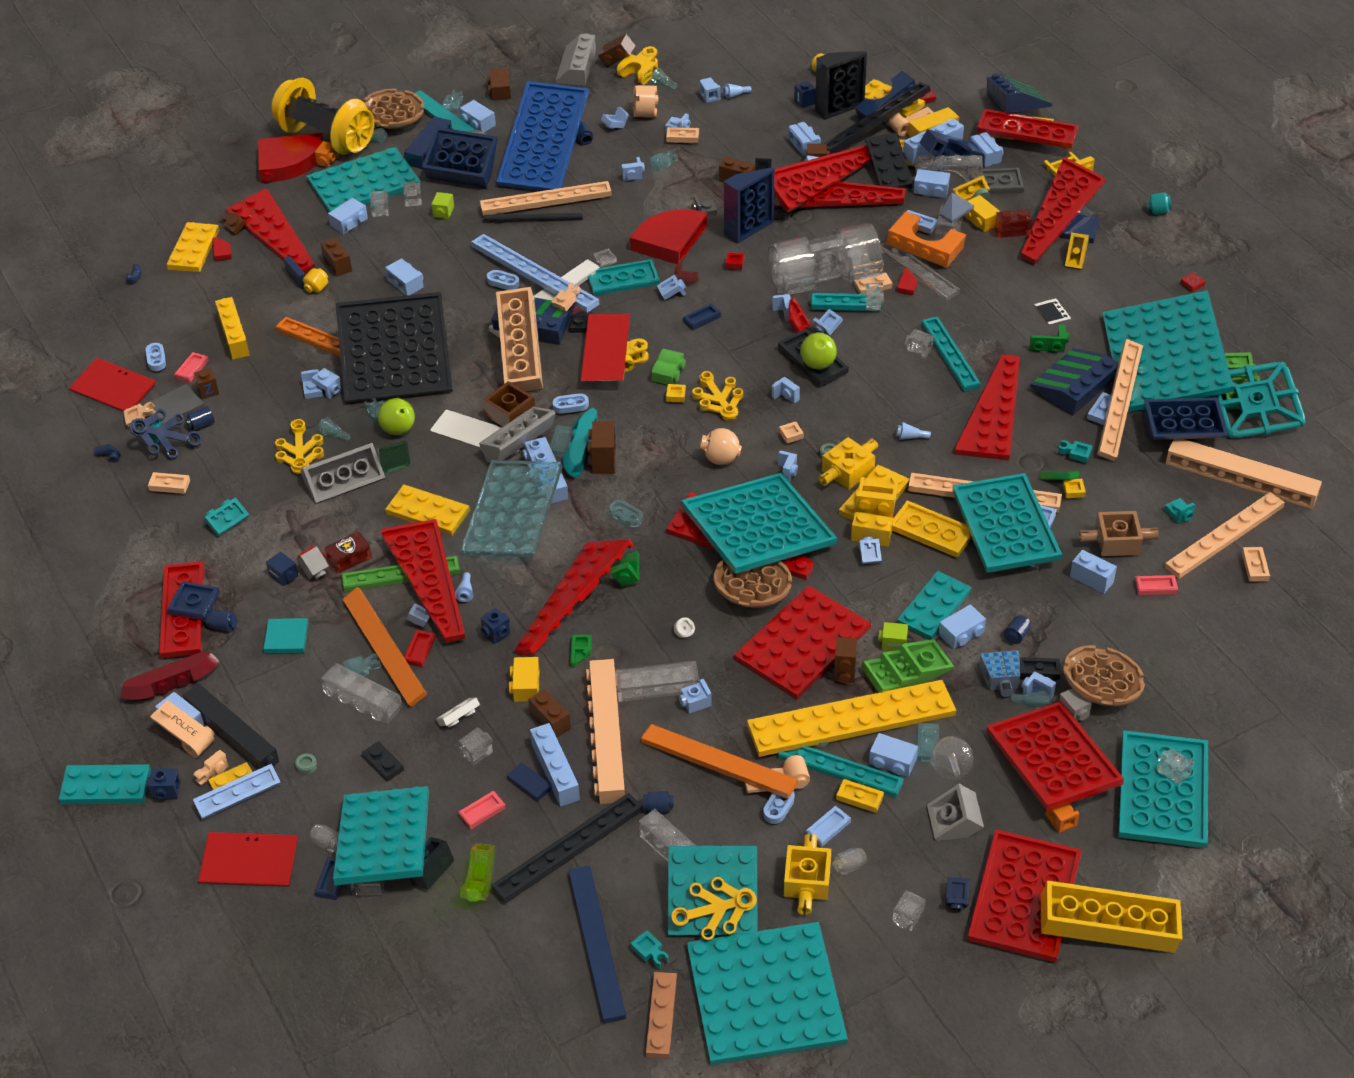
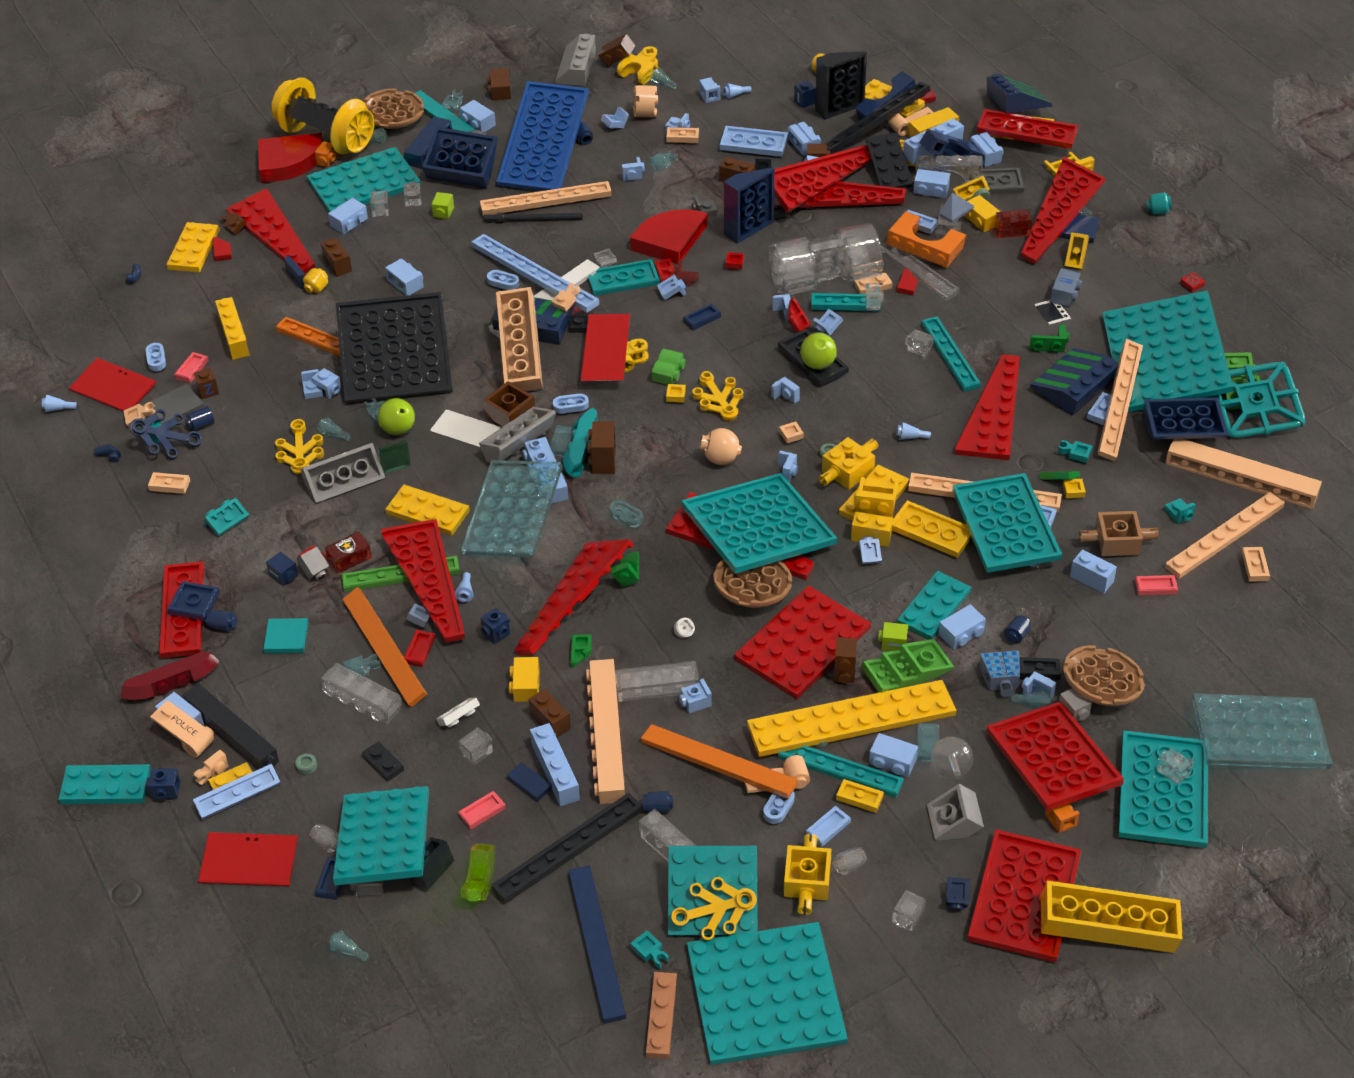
none -> light blue cone [42,395,77,412]
none -> clear light blue cone [329,930,369,961]
none -> red tile [654,258,675,283]
none -> light blue plate [720,126,788,157]
none -> sand blue brick [1050,268,1082,307]
none -> clear light blue plate [1191,693,1333,769]

